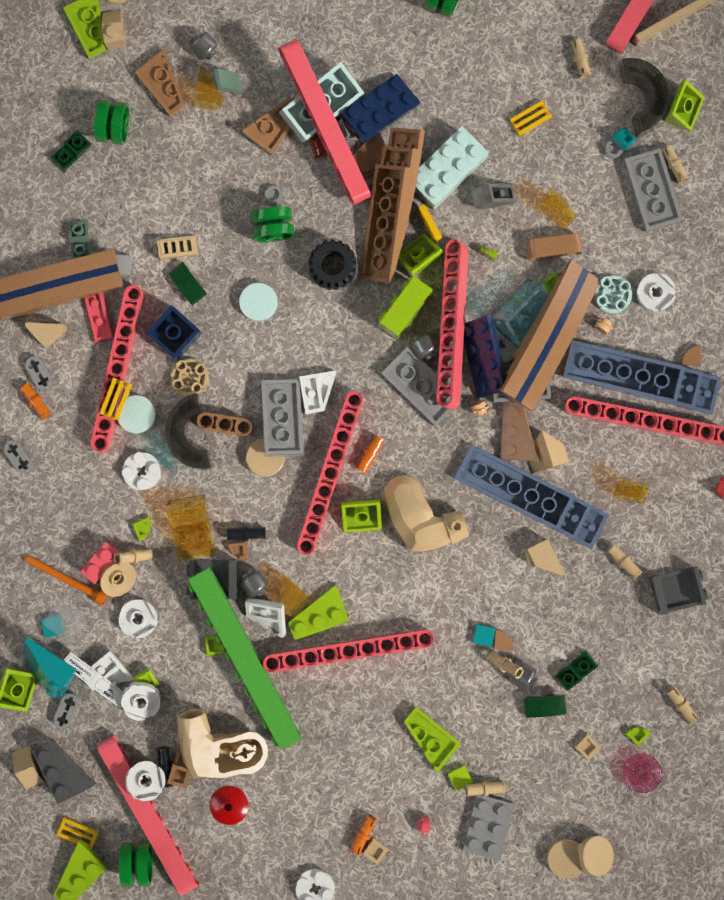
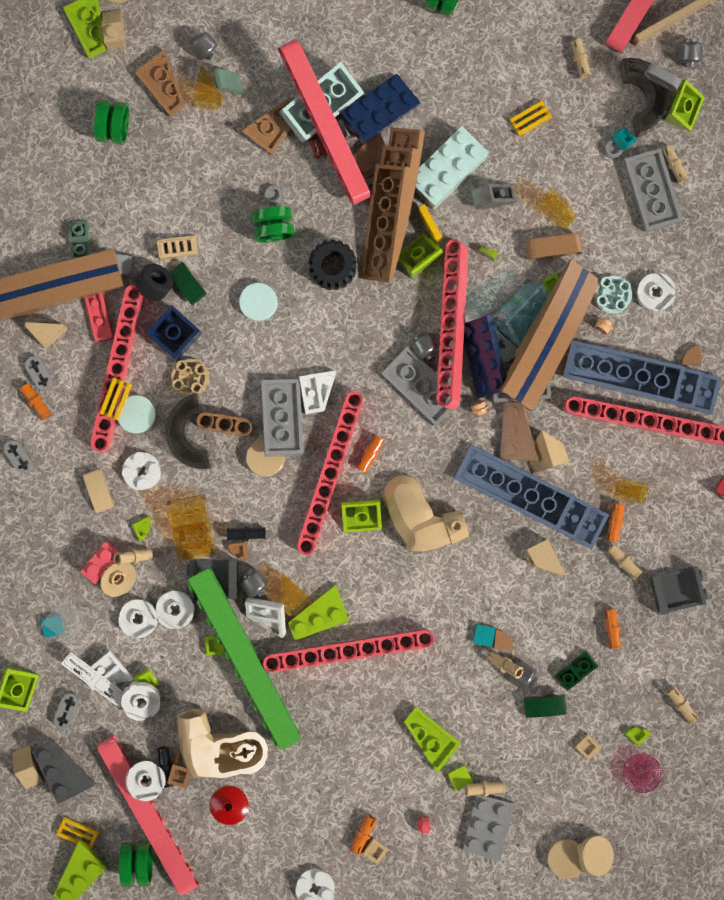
teal slope [23,638,76,699] -> none
orange piece [24,555,108,606] -> none
dark green slope [50,130,91,173] -> none
clear light blue slope [152,434,177,473] -> none
lime brick [379,276,433,341] -> none
none -> tan slope [83,468,114,513]
none -> black tyre [135,264,173,301]
none -> white plate [156,591,195,629]
none -> orange pin [604,609,622,649]
none -> orange pin [606,502,625,542]
none -> light grey beam [644,64,681,91]
none -> flat silver head [678,39,703,67]

